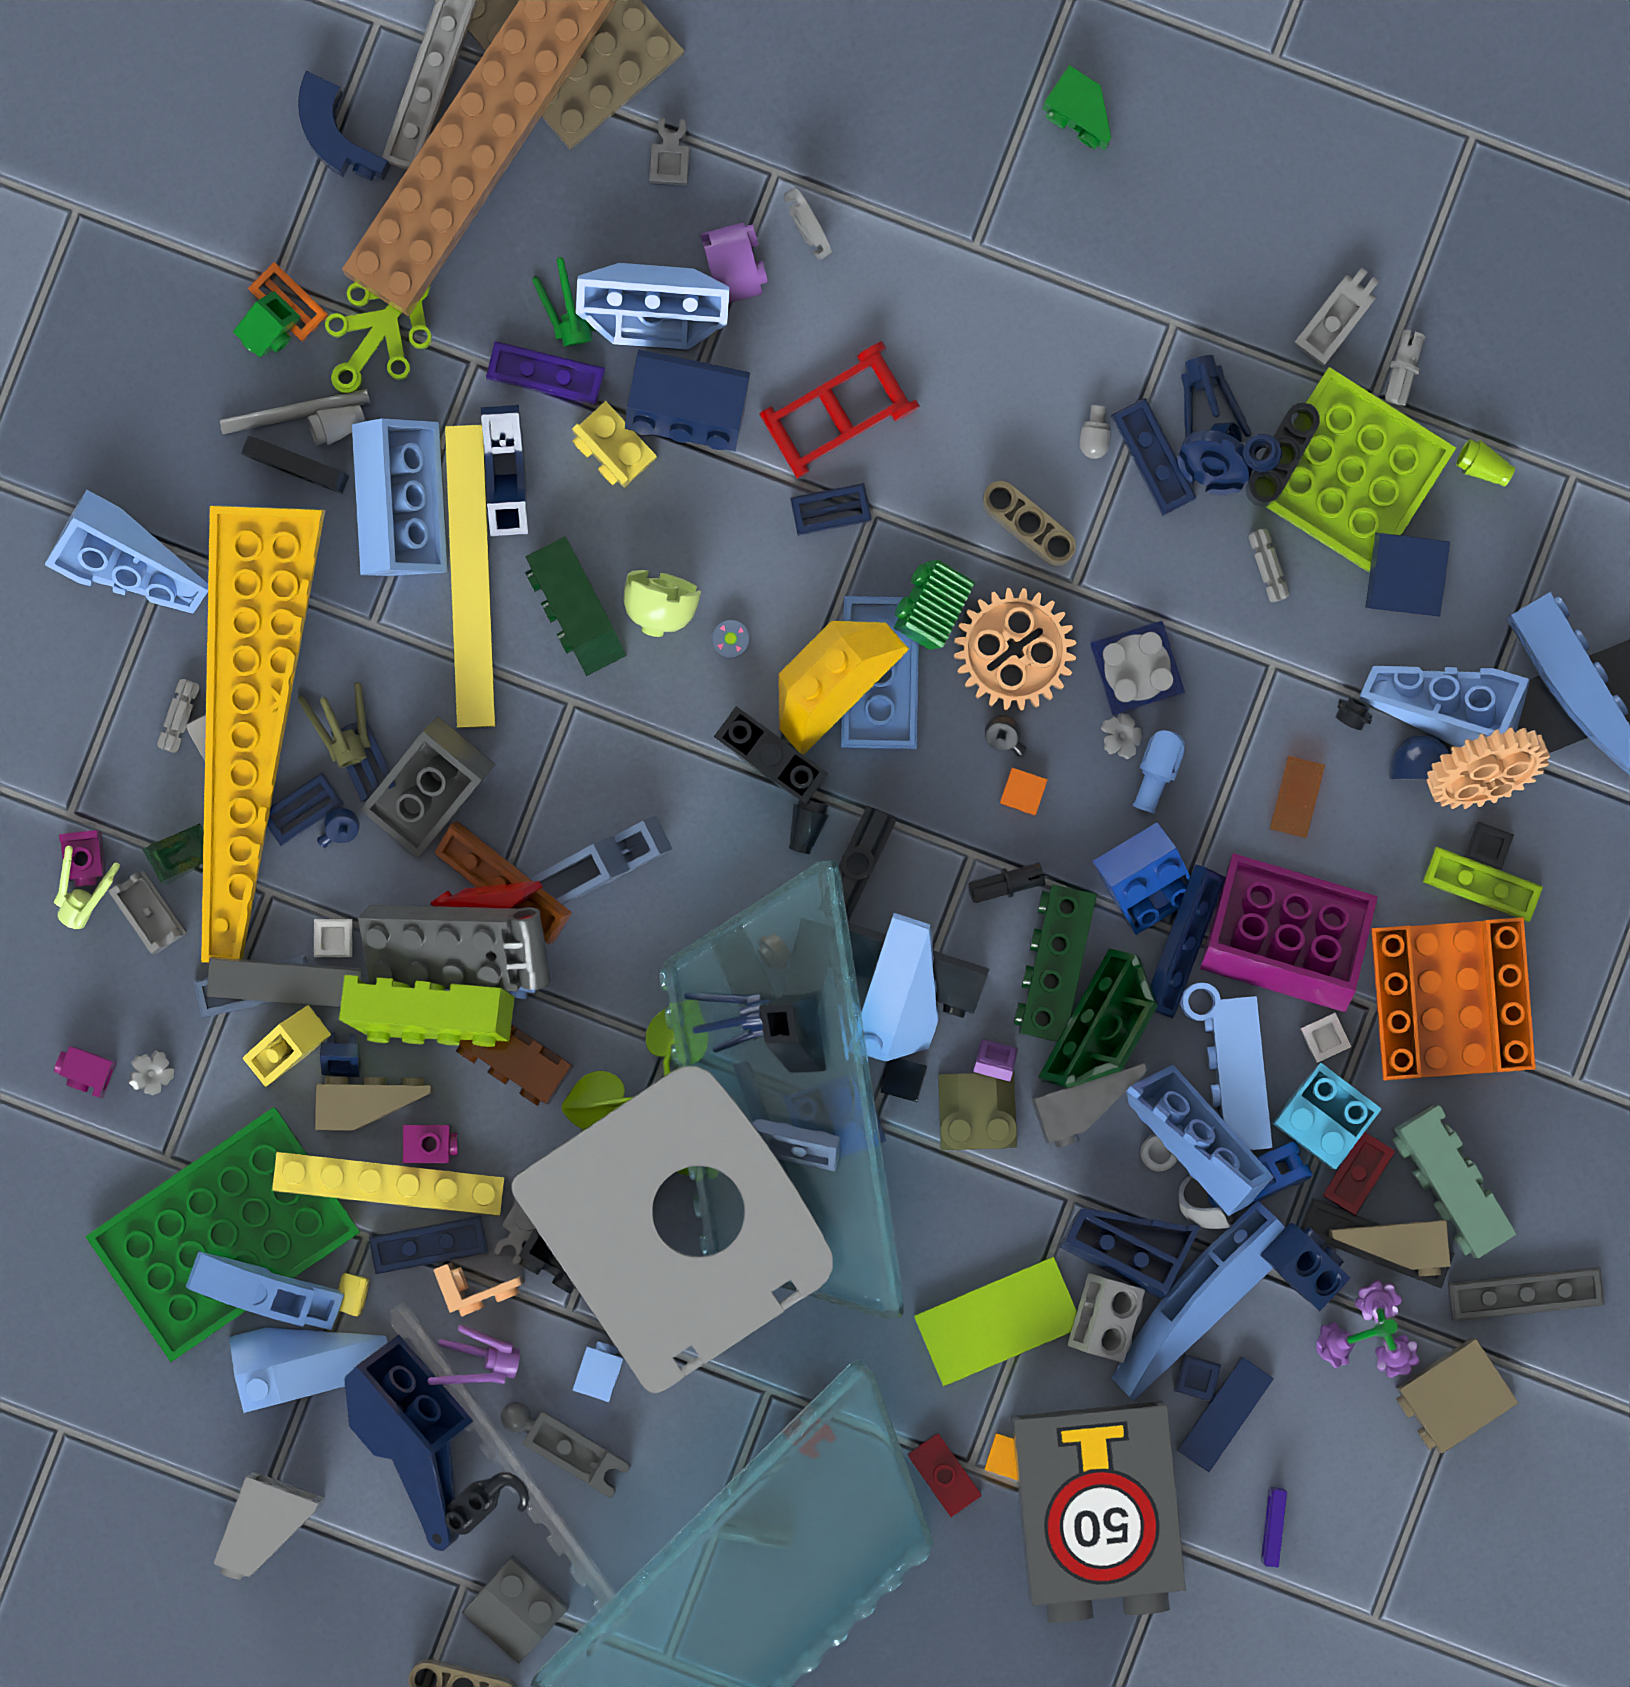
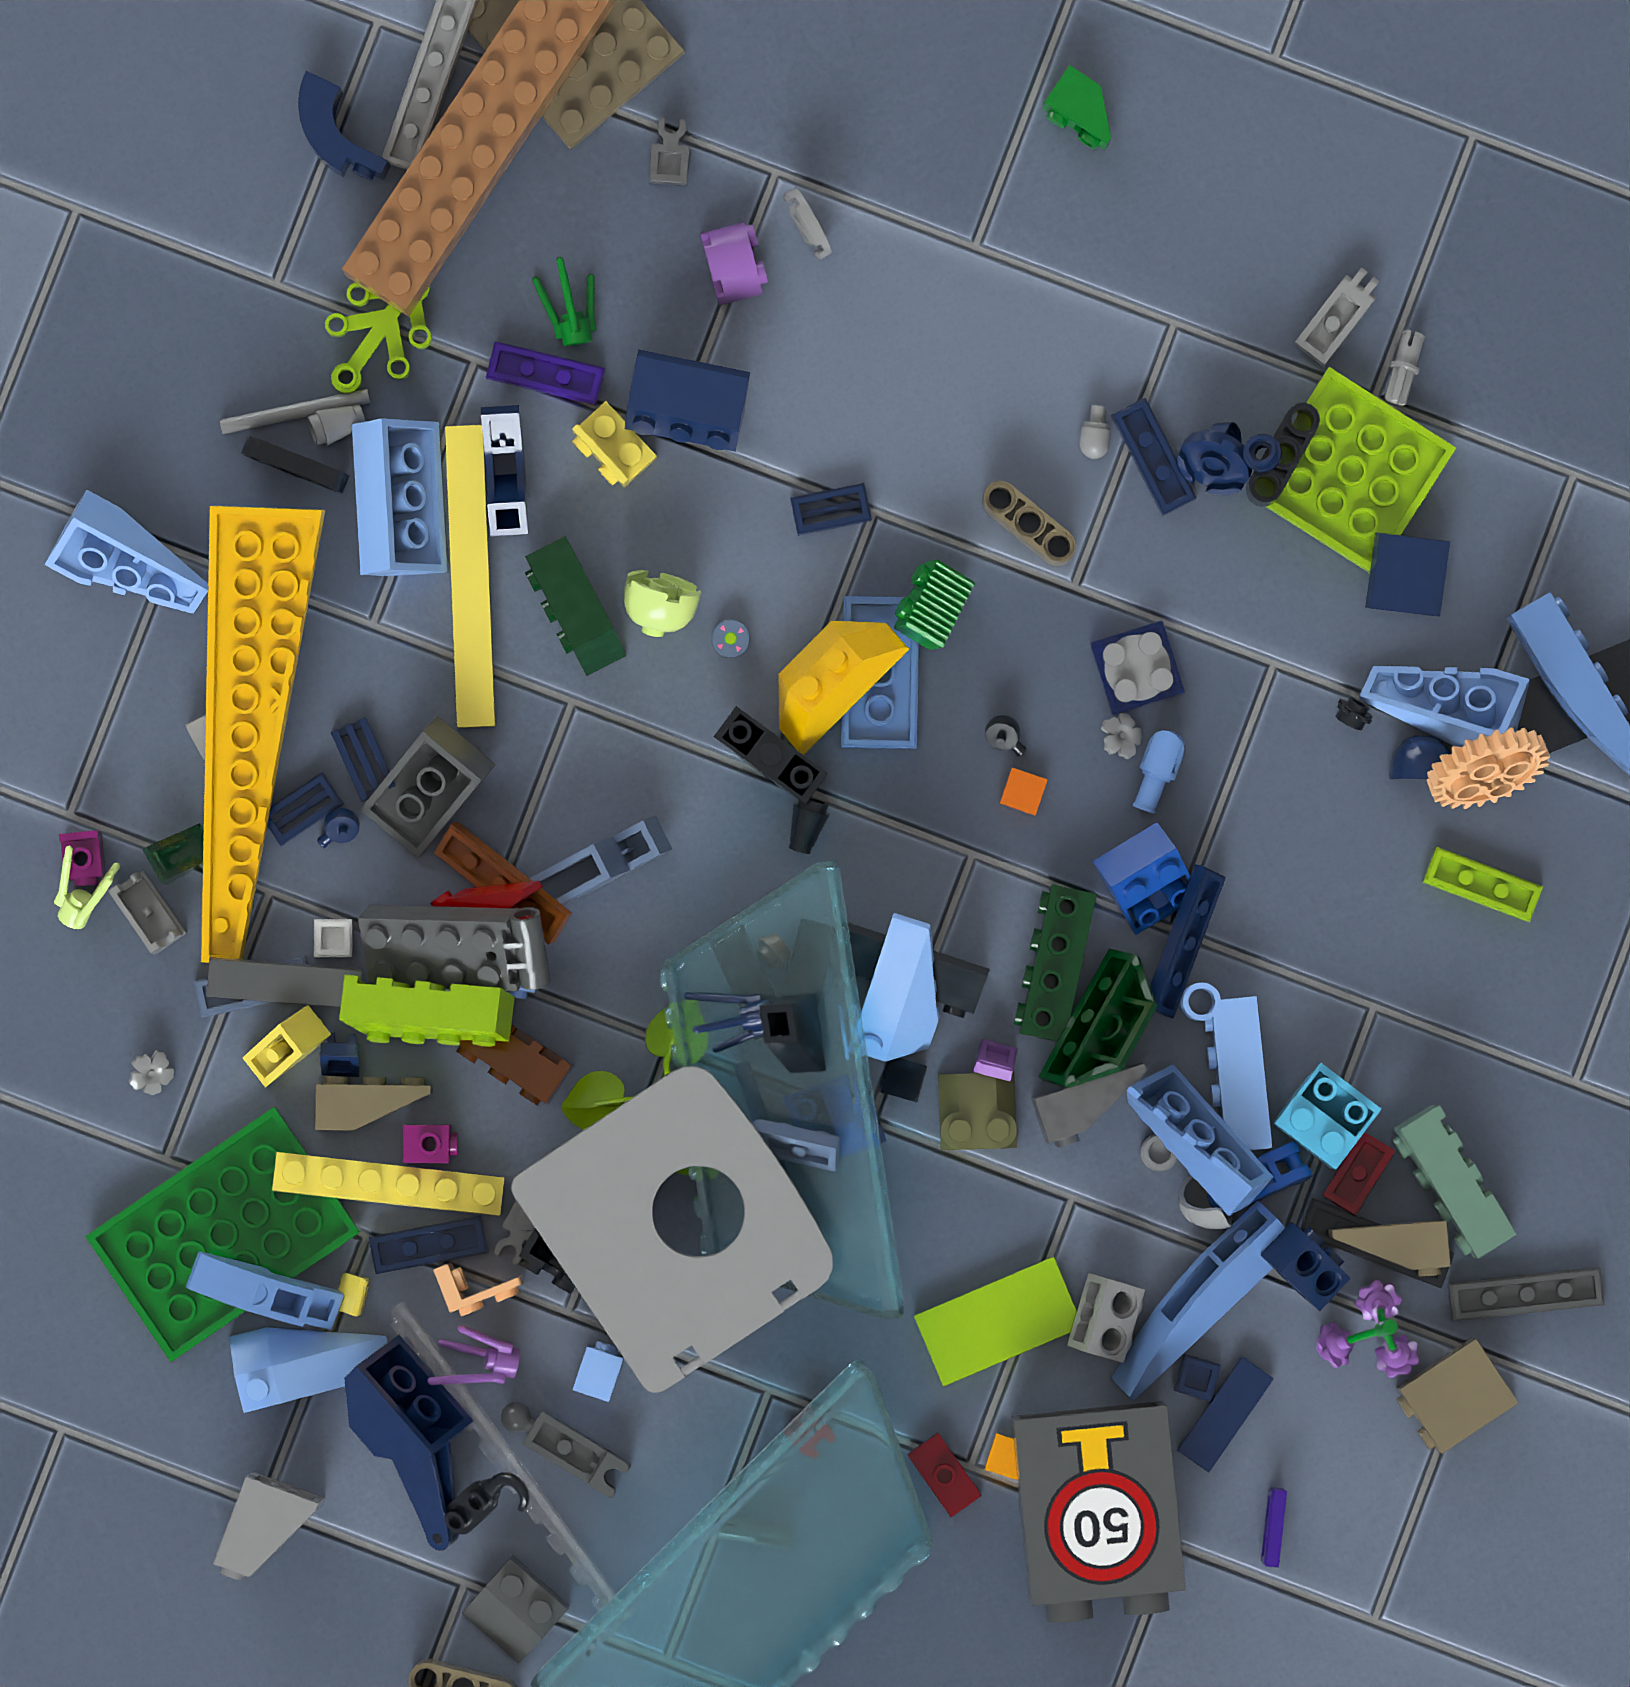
magenta brick [54,1046,117,1098] -> none
light grey axle [157,679,200,753] -> none
green brick [233,291,301,358] -> none
orange tile [248,262,329,343] -> none
olive plant [298,682,371,768] -> none
light blue wedge [576,263,730,350] -> none
red piece [759,341,920,479] -> none
black piece [818,805,897,922] -> none
light nougat gear [954,588,1076,711] -> none
black axle [968,862,1045,903] -> none
dark blue wedge [1059,1208,1200,1299] -> none
dark blue plant [1181,355,1252,439] -> none
magenta slope [1200,853,1378,1012] -> none
light grey axle [1249,528,1290,602] -> none
clear orange plate [1269,756,1325,839] -> none
white tile [1300,1013,1351,1063] -> none
orange slope [1371,917,1536,1081] -> none
lime cone [1456,439,1515,487] -> none
black tile [1464,822,1514,870] -> none

